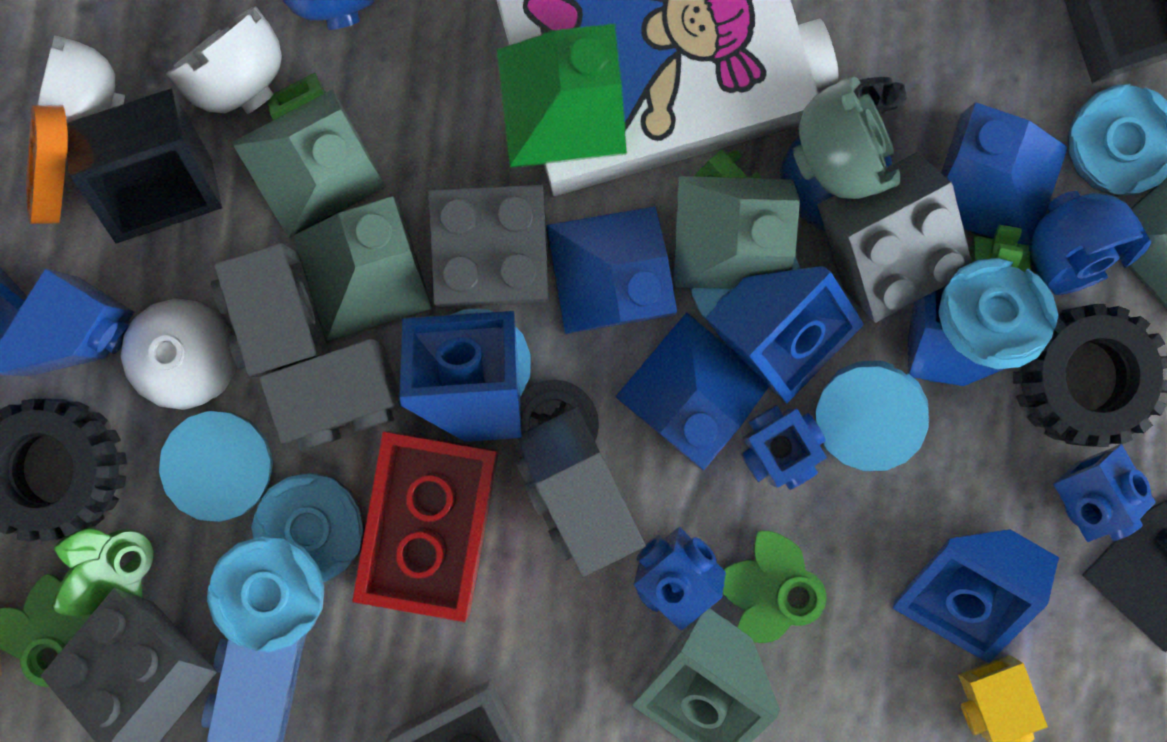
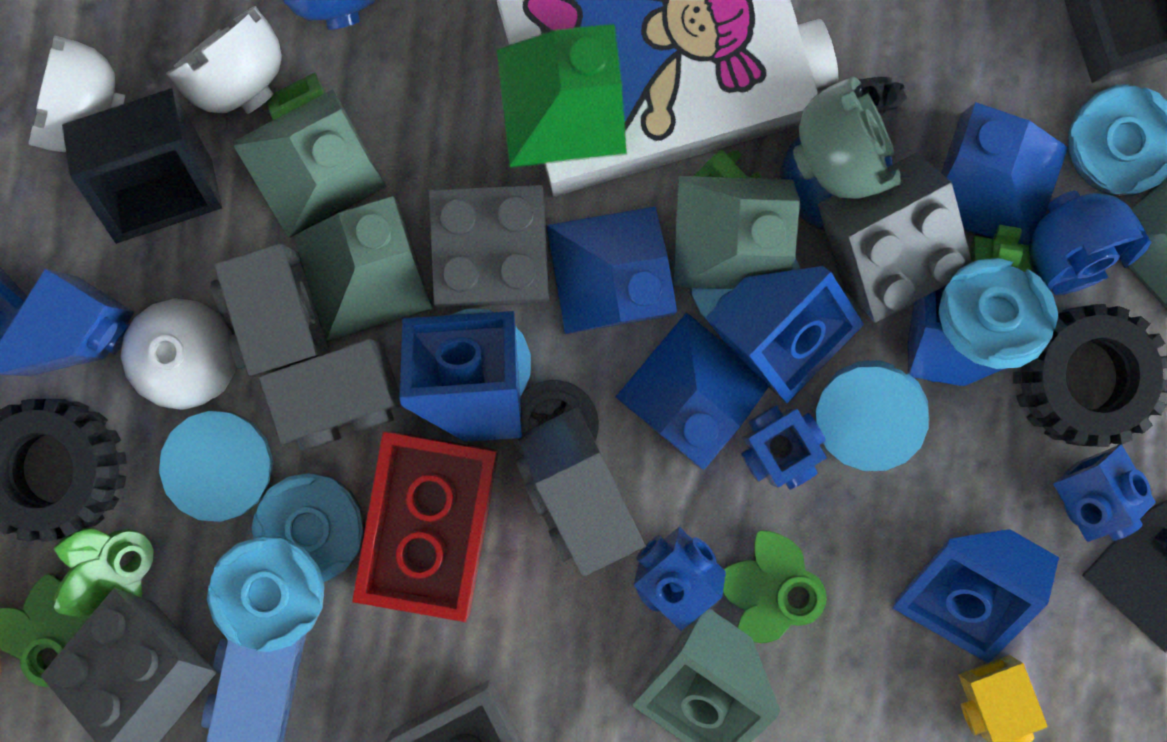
orange beam [26,105,67,224] -> none

